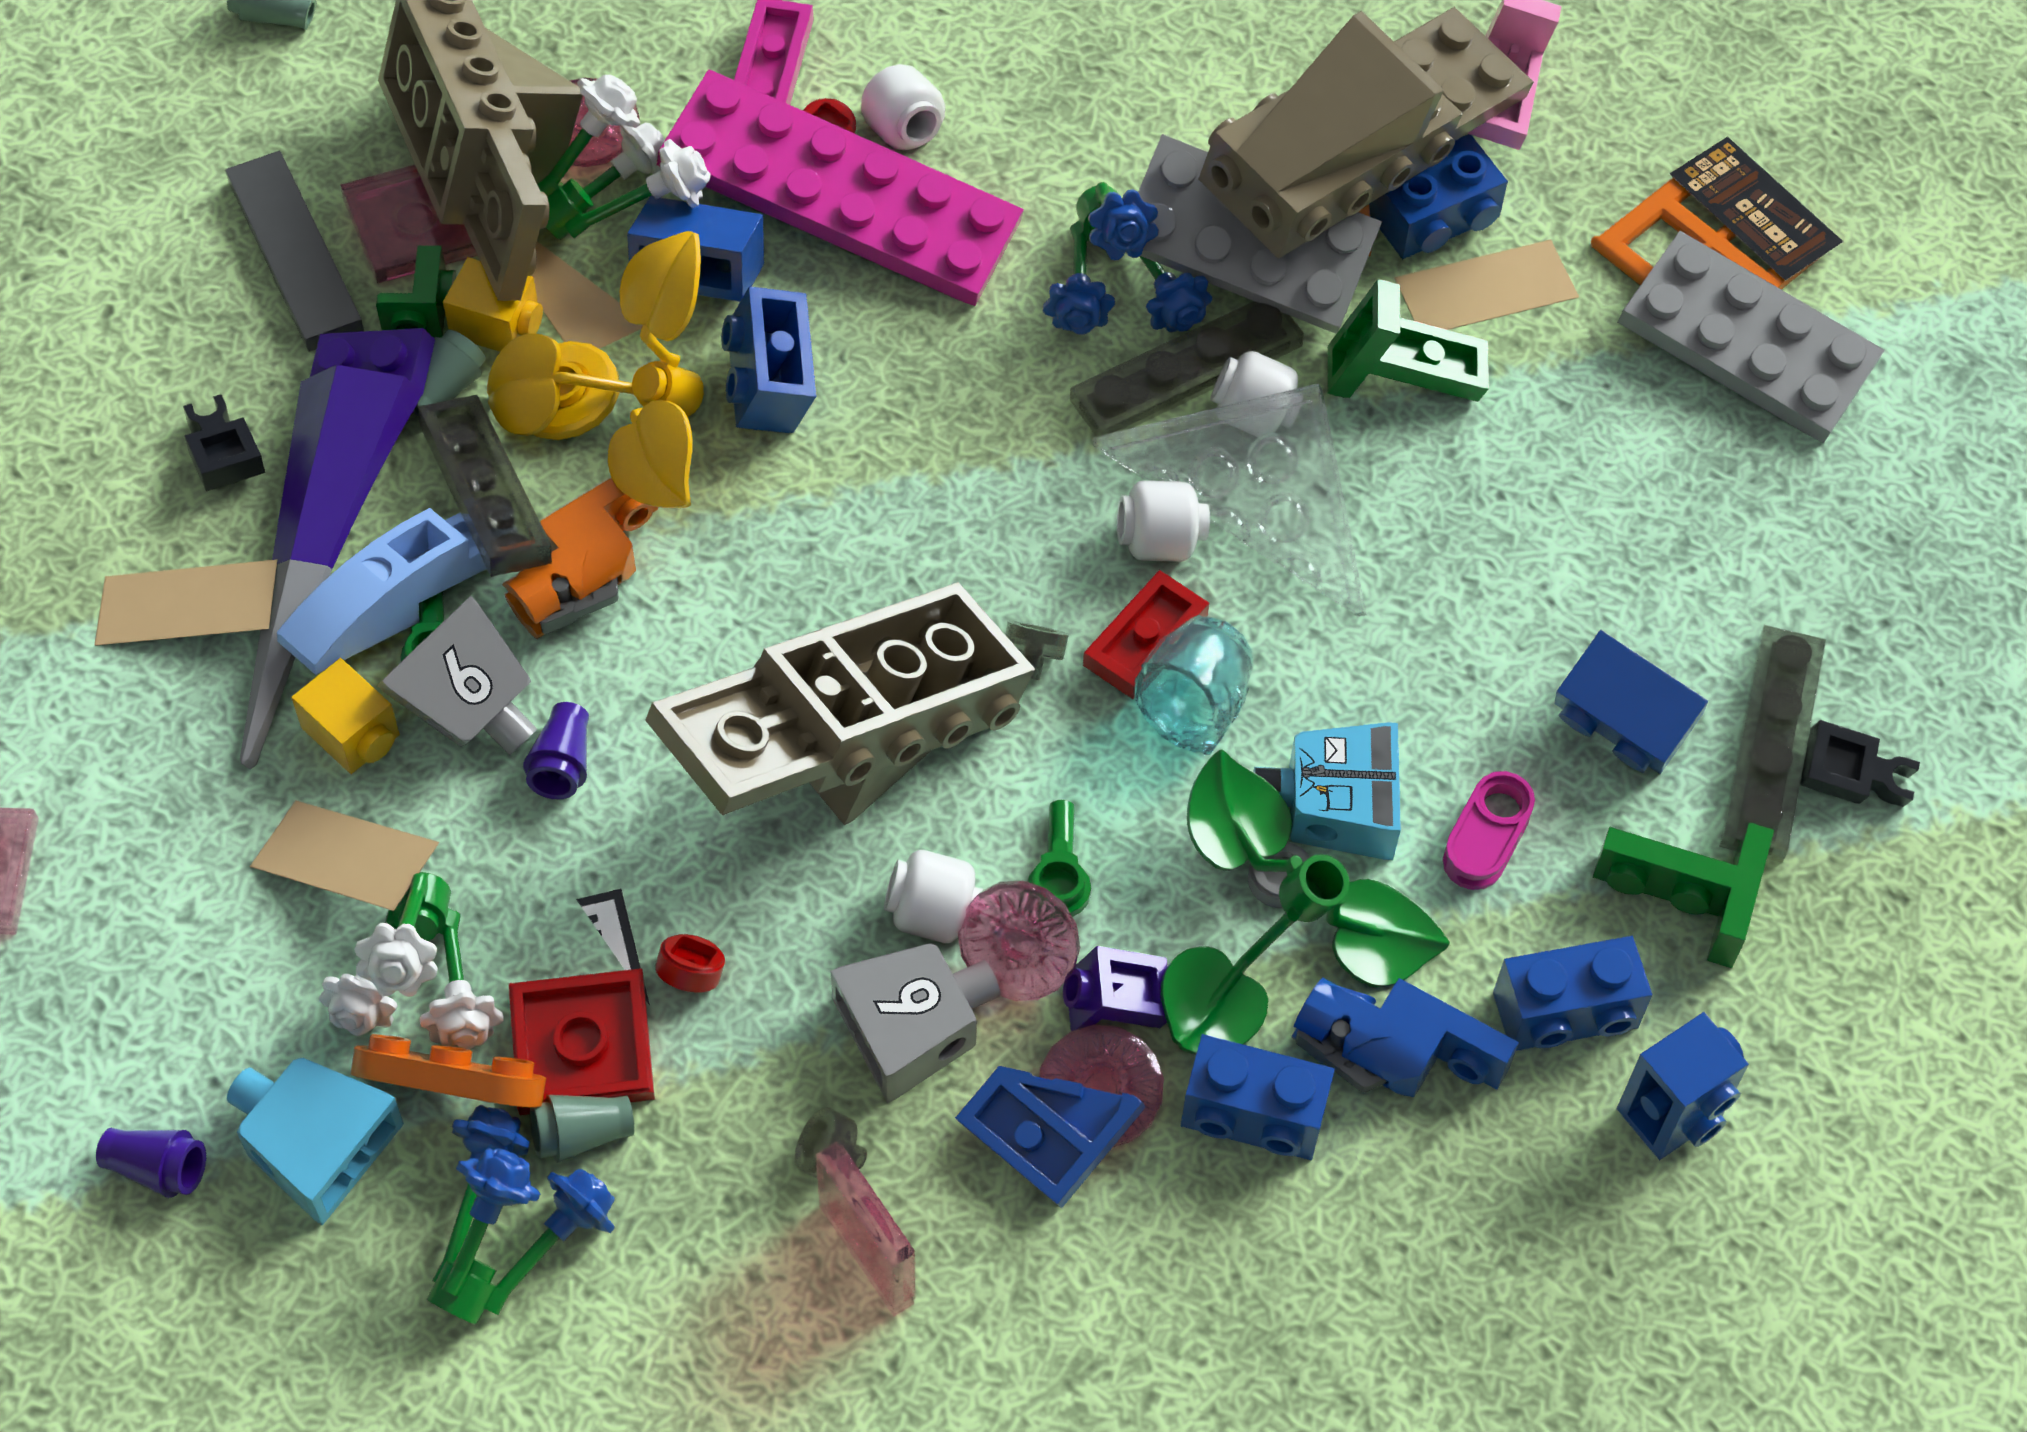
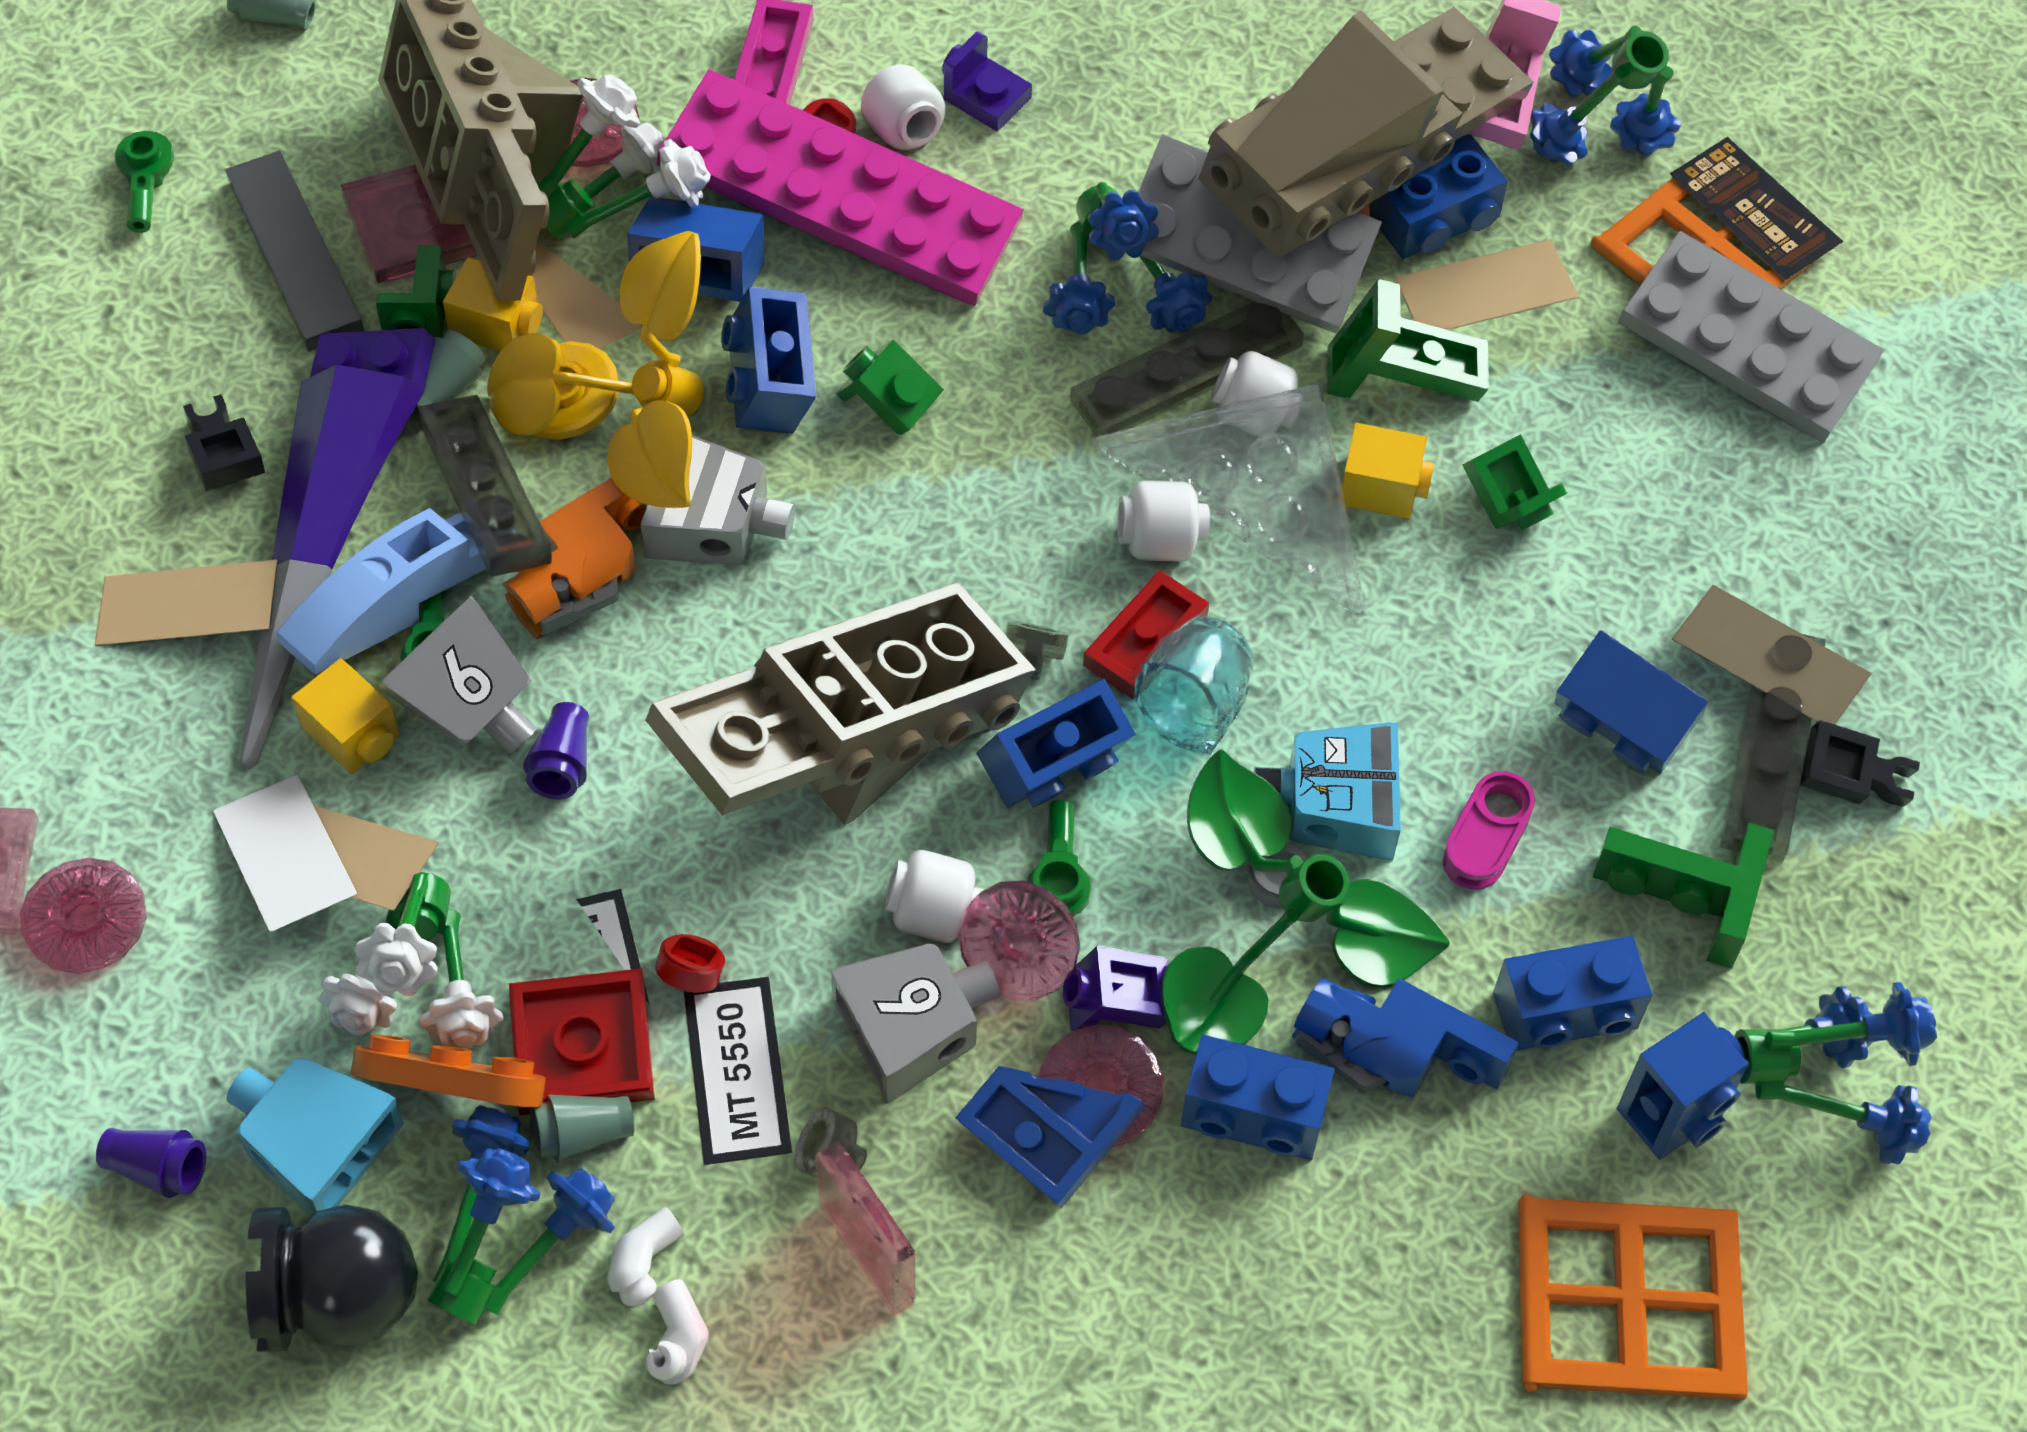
none -> clear pink wheel [20,858,147,974]
none -> green plate [114,131,174,233]
none -> white sticker [213,774,357,932]
none -> black tile [245,1204,418,1352]
none -> white arm [607,1207,684,1307]
none -> light grey torso [641,435,795,565]
none -> white arm [646,1280,709,1385]
none -> sticker [684,977,792,1165]
none -> green bracket [836,339,944,436]
none -> dark purple bracket [942,31,1032,132]
none -> blue brick [976,679,1136,809]
none -> yellow brick [1338,422,1434,519]
none -> green bracket [1462,434,1567,530]
none -> orange window [1518,1194,1748,1400]
none -> blue plant [1530,26,1681,166]
none -> dark tan sticker [1672,585,1872,724]
none -> blue plant [1734,982,1937,1165]

